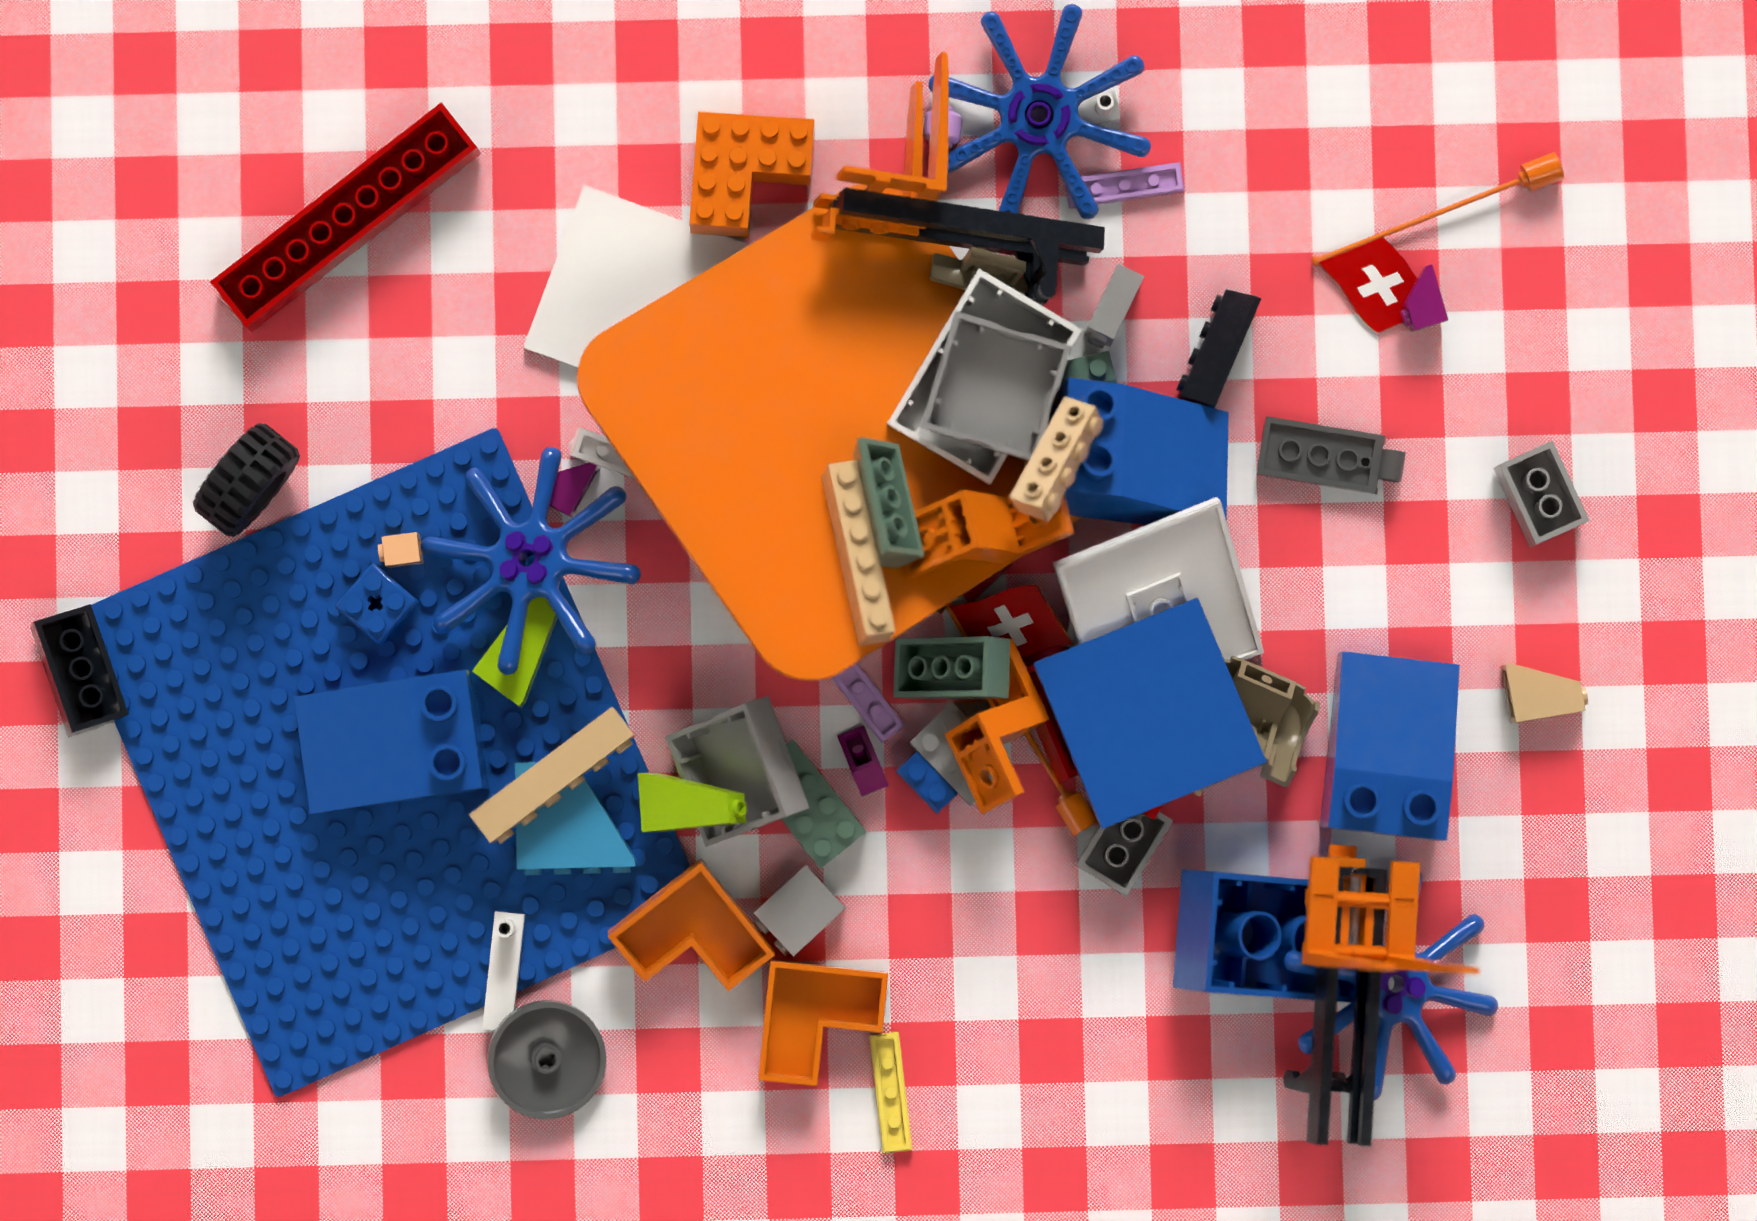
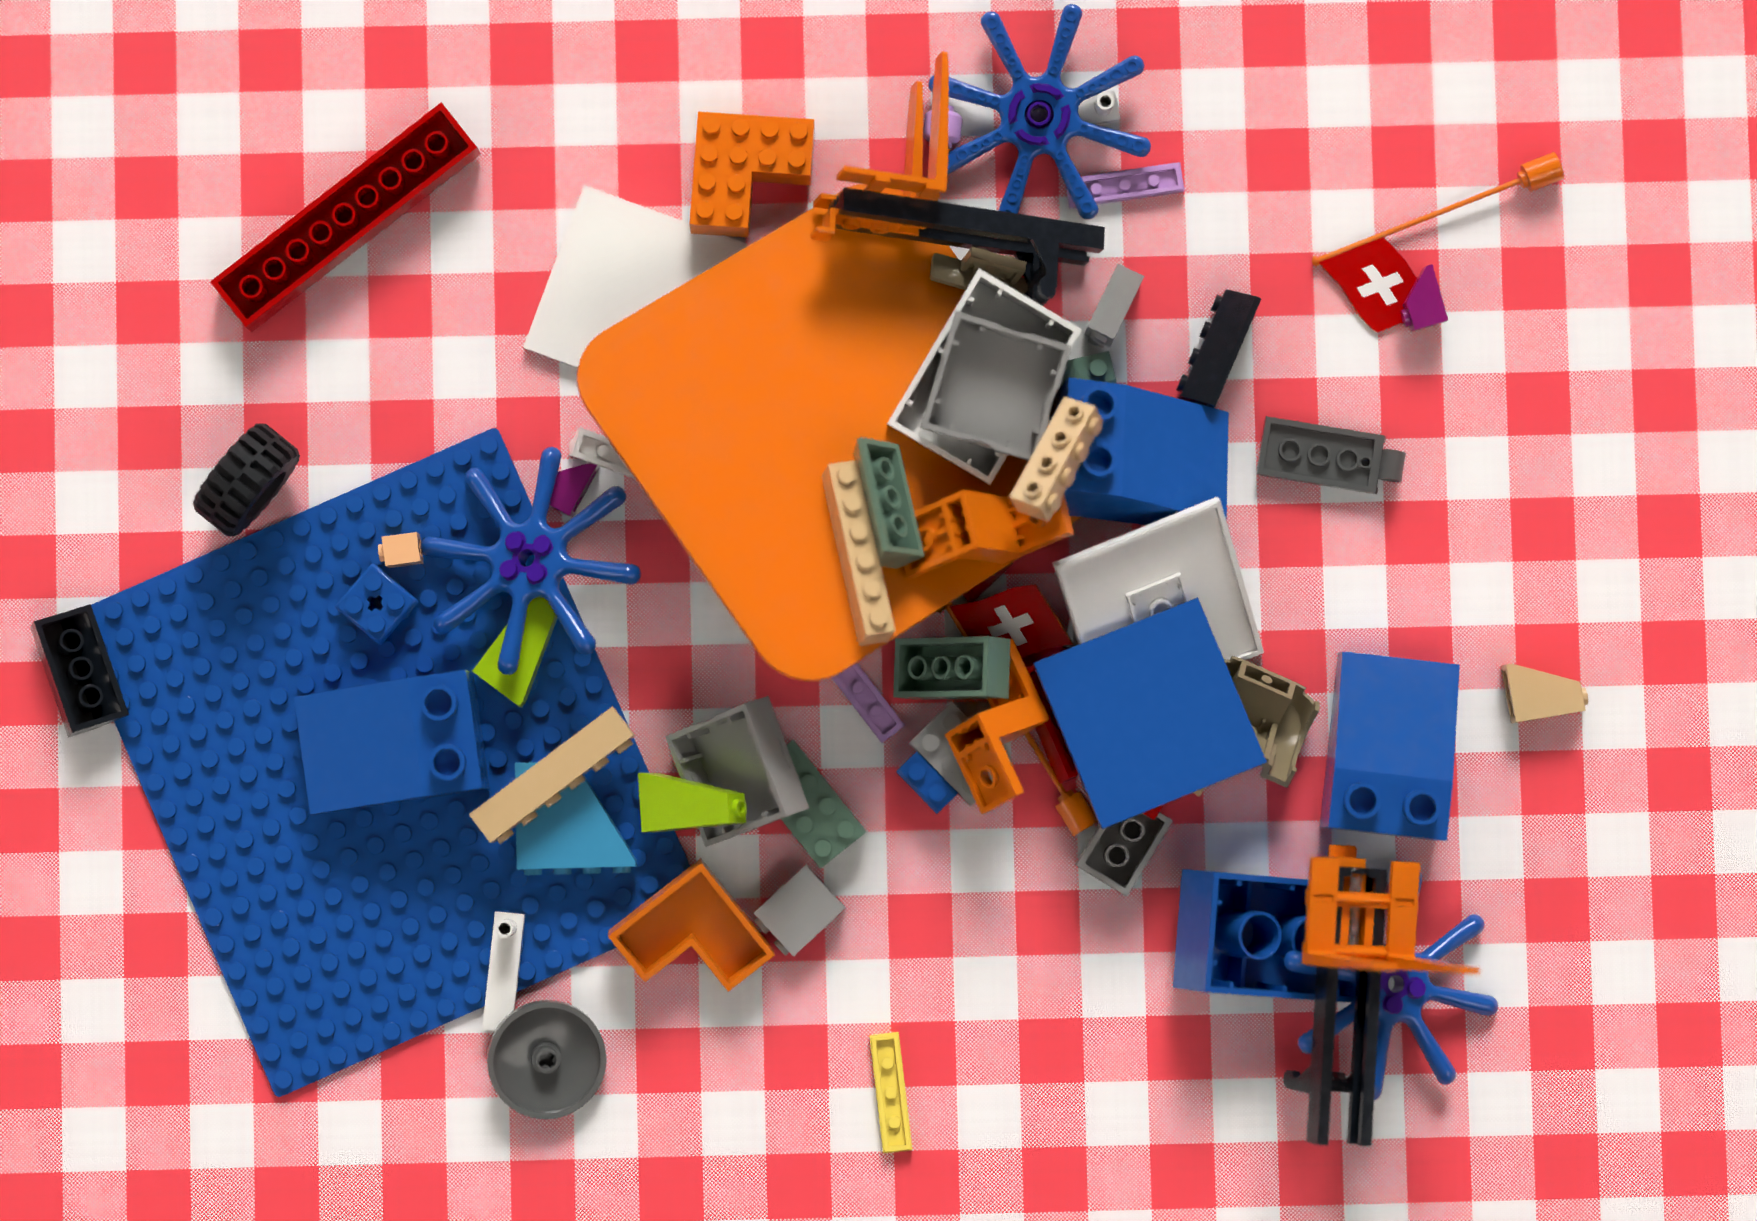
orange piece [758,960,889,1086] -> none
magenta slope [837,725,889,797] -> none
light grey brick [1493,441,1590,547] -> none

